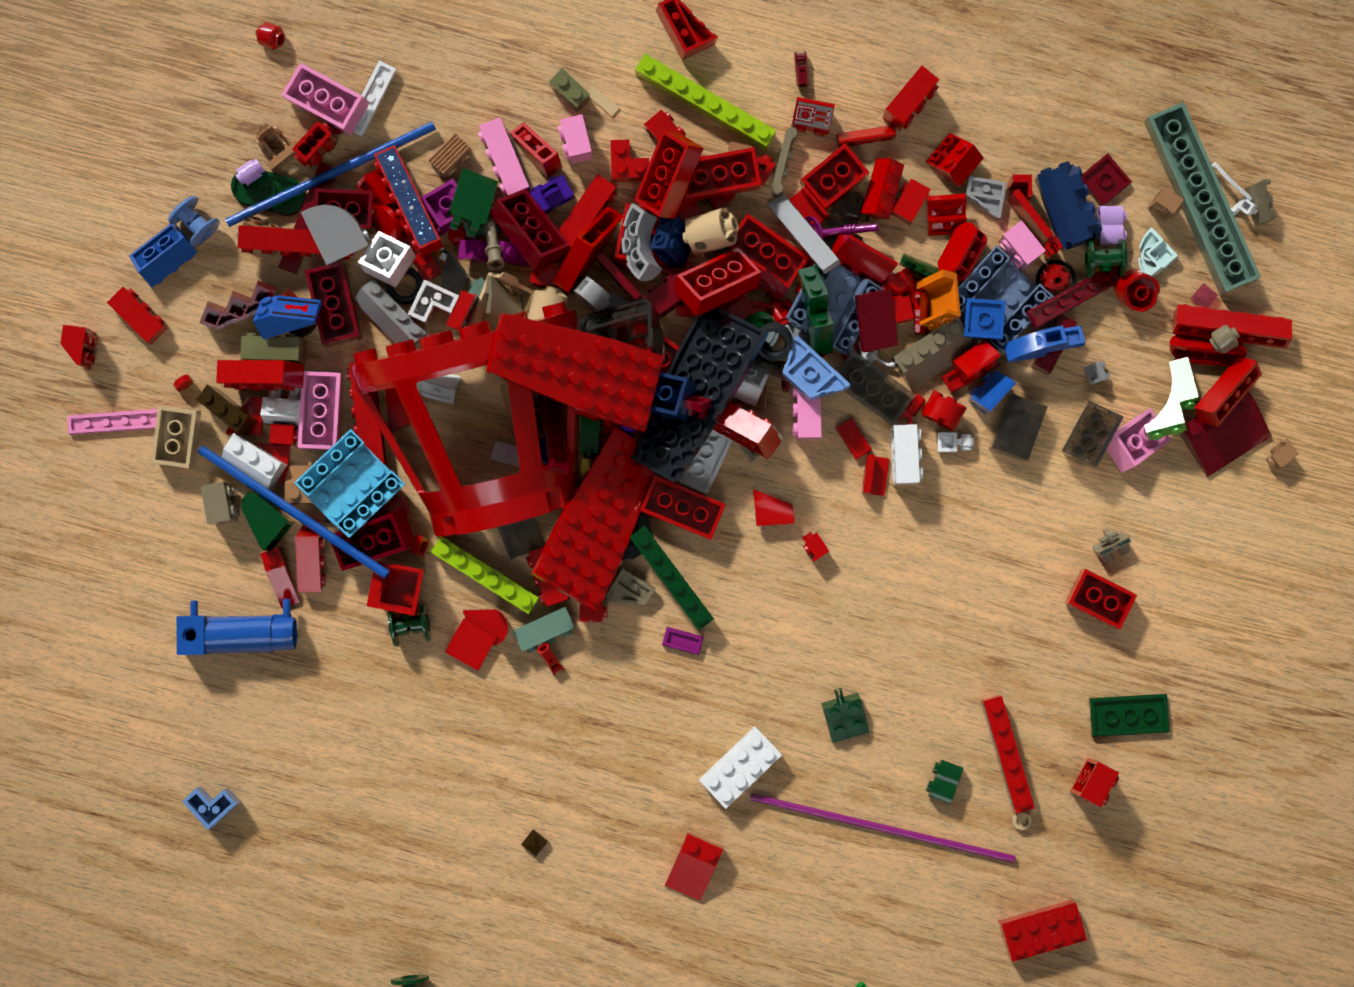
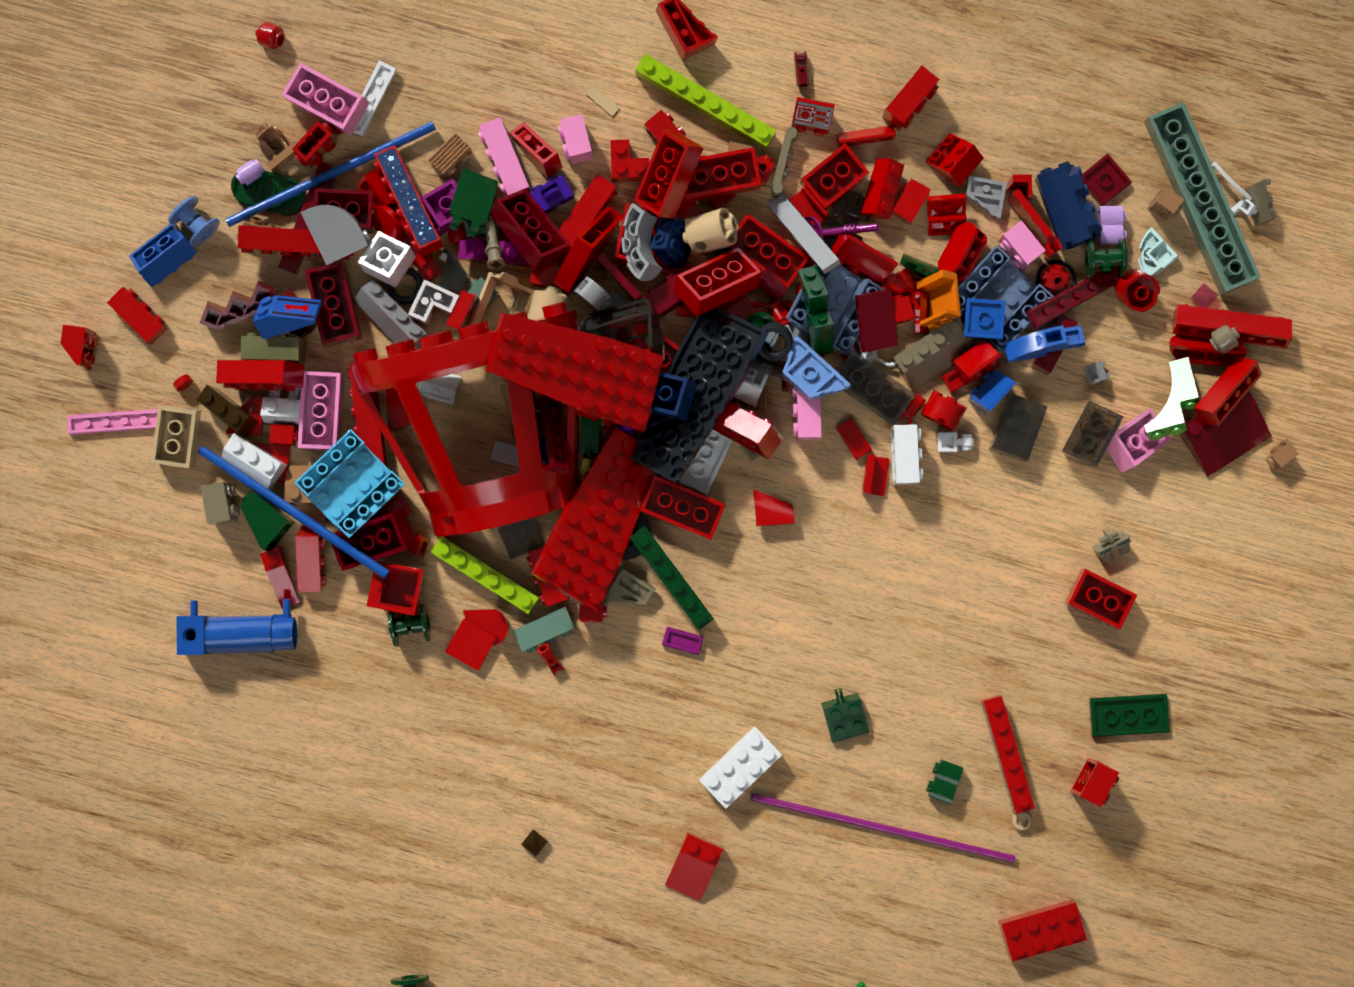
medium blue brick [182,786,241,830] -> none
dark tan slope [485,276,522,315] -> none
olive brick [549,68,591,113] -> none
dark red tile [684,395,711,419] -> none
red brick [802,532,829,562] -> none

